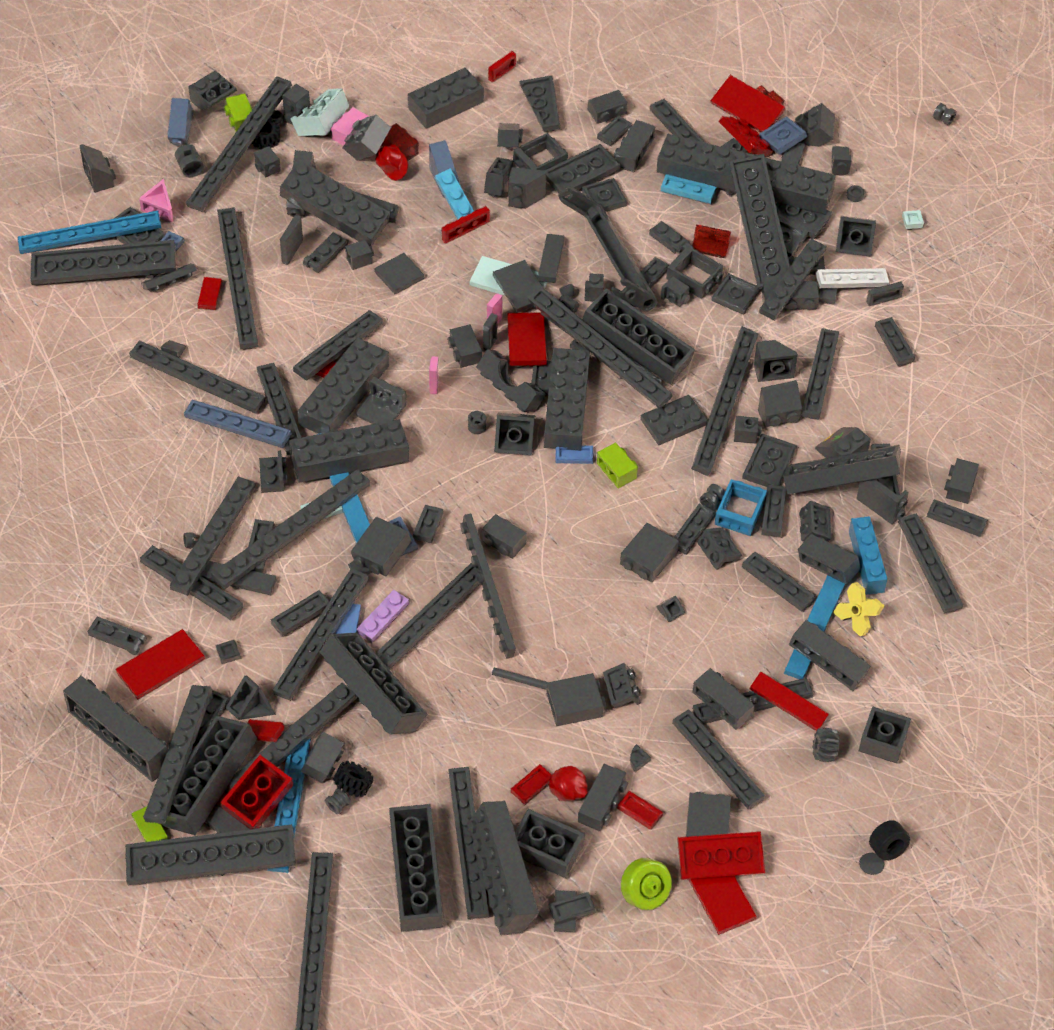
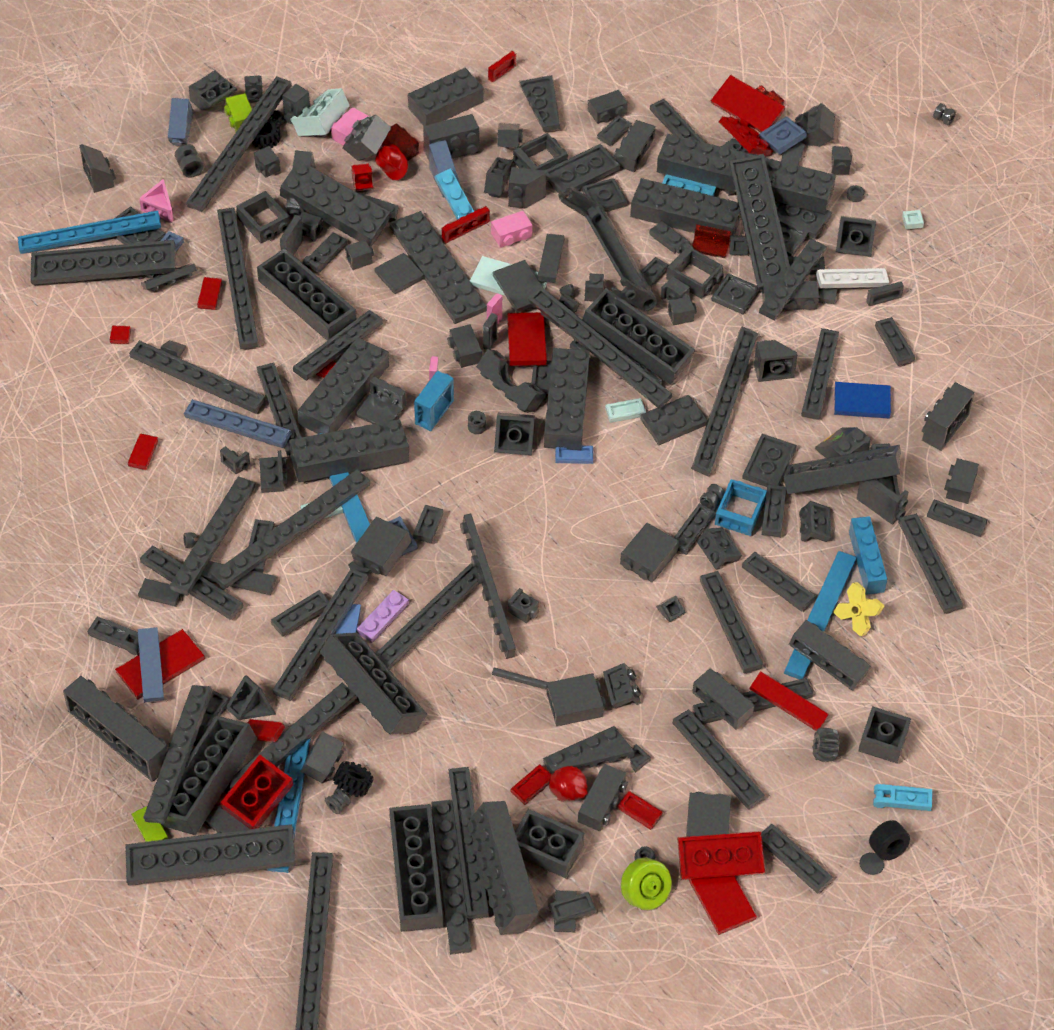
flat silver tile [216,639,241,664] -> none
dark grey brick [482,514,527,559] -> none
lime brick [597,442,638,489] -> none
dark grey brick [734,416,762,444] -> none
dark grey slope [758,380,802,428] -> none
dark grey brick [798,534,860,585] -> none
none -> red tile [110,325,131,344]
none -> red tile [128,433,158,470]
none -> dark grey tile [138,578,181,607]
none -> sand blue tile [138,627,164,702]
none -> dark grey bracket [220,446,250,474]
none -> dark grey window [236,191,290,243]
none -> dark grey brick [244,75,263,103]
none -> dark grey brick [257,248,356,341]
none -> dark grey brick [300,211,323,242]
none -> red brick [352,163,373,192]
none -> dark grey plate [389,211,487,324]
none -> dark azure window [414,371,454,431]
none -> dark grey brick [423,114,479,160]
none -> dark grey plate [431,800,471,955]
none -> bright pink brick [491,211,532,248]
none -> dark grey brick [508,588,539,624]
none -> dark grey wing [543,726,635,774]
none -> light aqua tile [605,398,646,423]
none -> dark grey brick [630,178,741,242]
none -> dark grey plate [634,846,655,860]
none -> dark grey brick [668,296,697,326]
none -> dark grey plate [700,571,763,674]
none -> dark grey tile [729,235,748,255]
none -> dark grey plate [761,823,833,894]
none -> blue tile [834,382,891,419]
none -> medium azure plate [873,784,932,811]
none -> dark grey brick [922,382,975,451]

